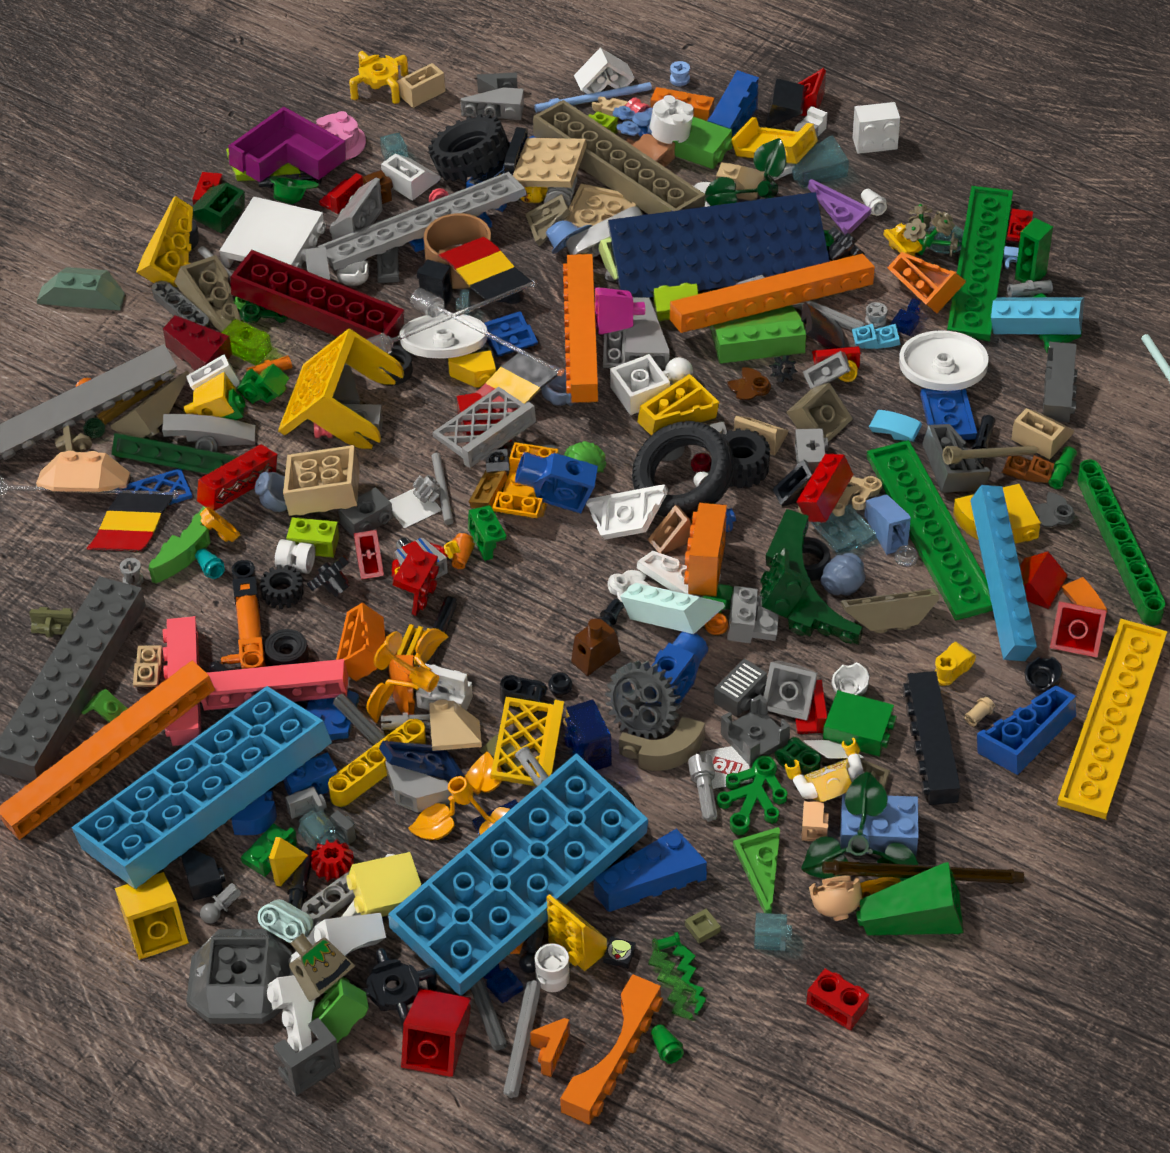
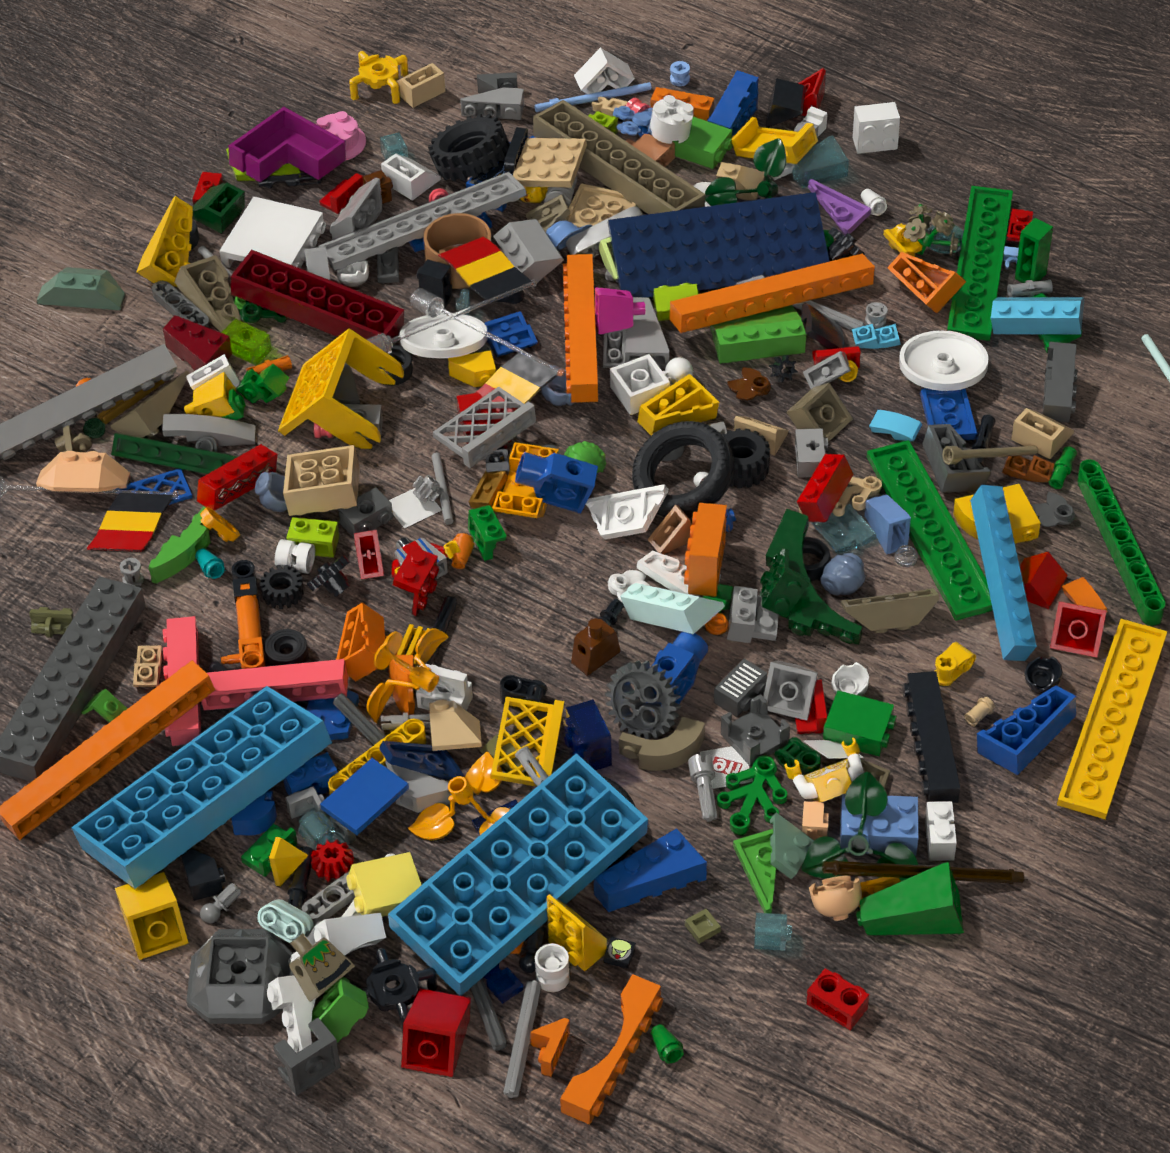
green piece [269,176,319,204] -> none
black plate [548,672,572,695] -> none
piece [648,932,706,1019] -> none
dark red plate [691,453,712,473] -> none
black slope [773,459,813,506] -> none
clear blue plate [891,298,921,336] -> none
none -> blue tile [320,758,409,835]
none -> light grey slope [493,219,564,287]
none -> sand green wing [770,813,814,879]
none -> white piece [925,802,957,861]

